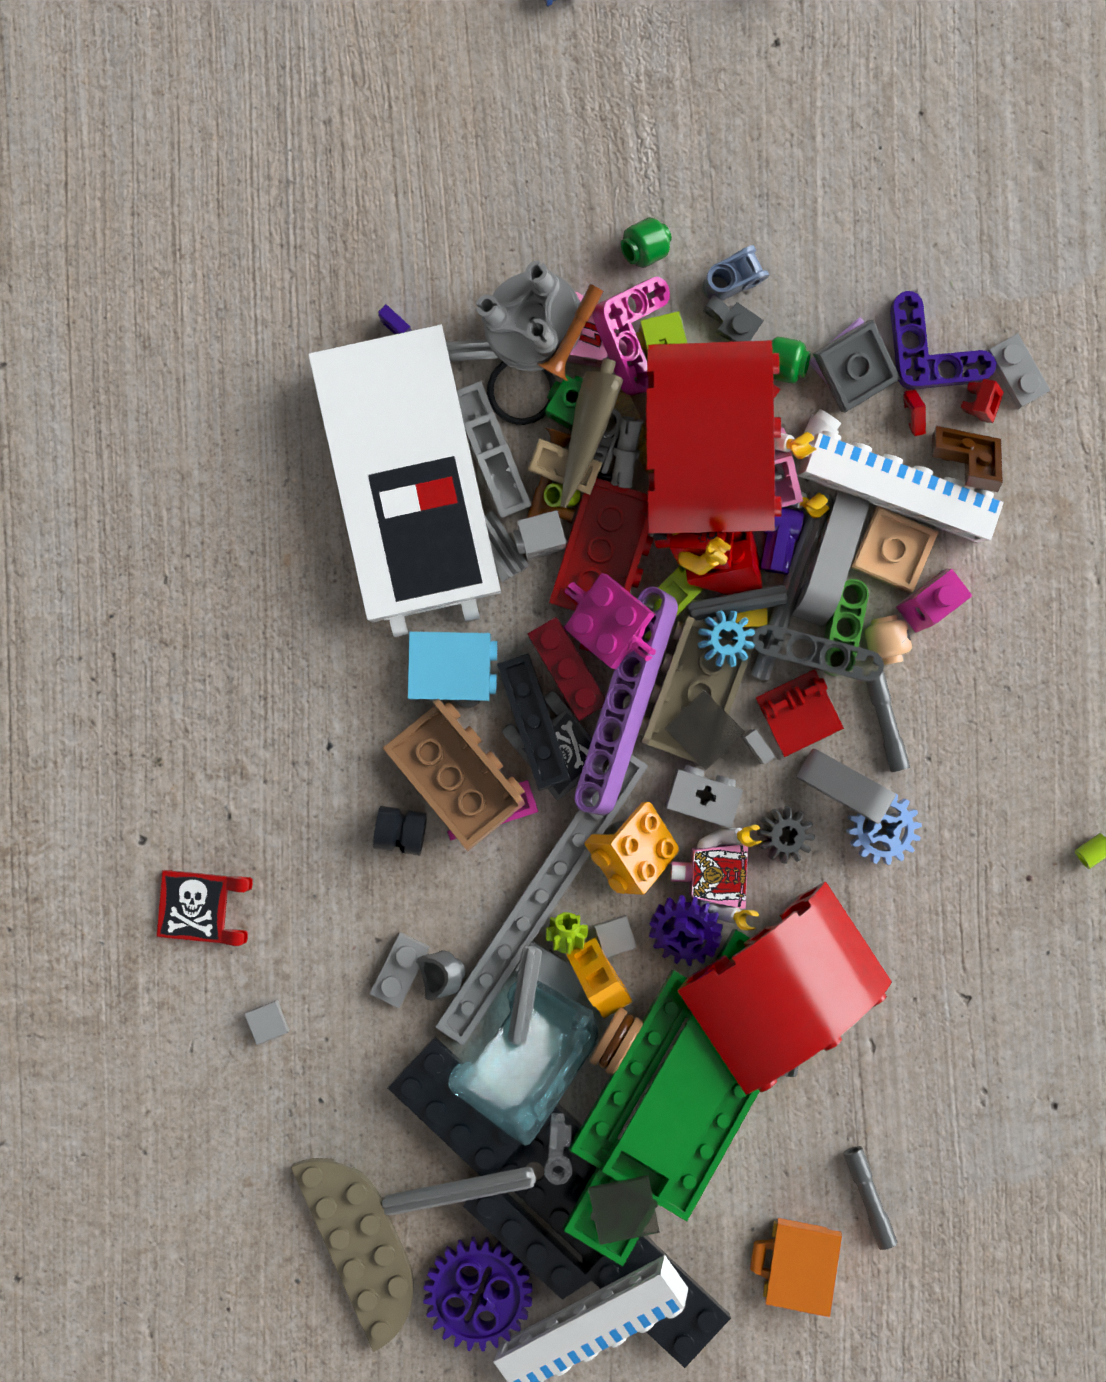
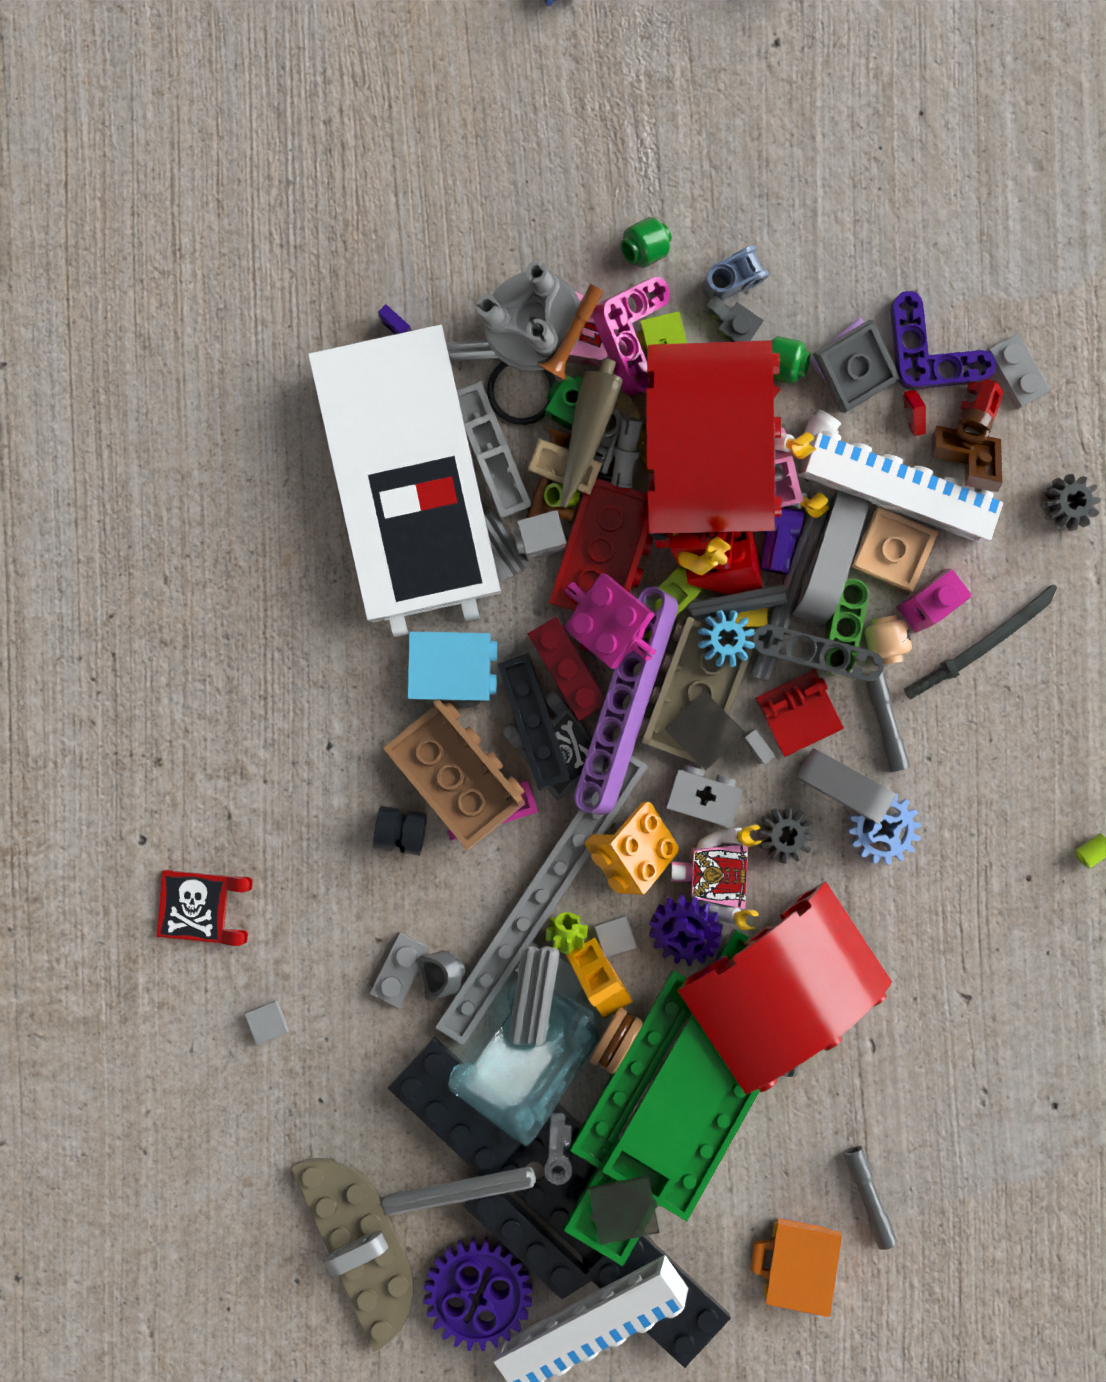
none -> light grey beam [323,1230,389,1277]
none -> light grey axle [526,946,559,1046]
none -> pearl dark grey sword [904,585,1057,700]
none -> reddish brown tile [956,408,994,444]
none -> dark grey gear [1041,474,1102,531]

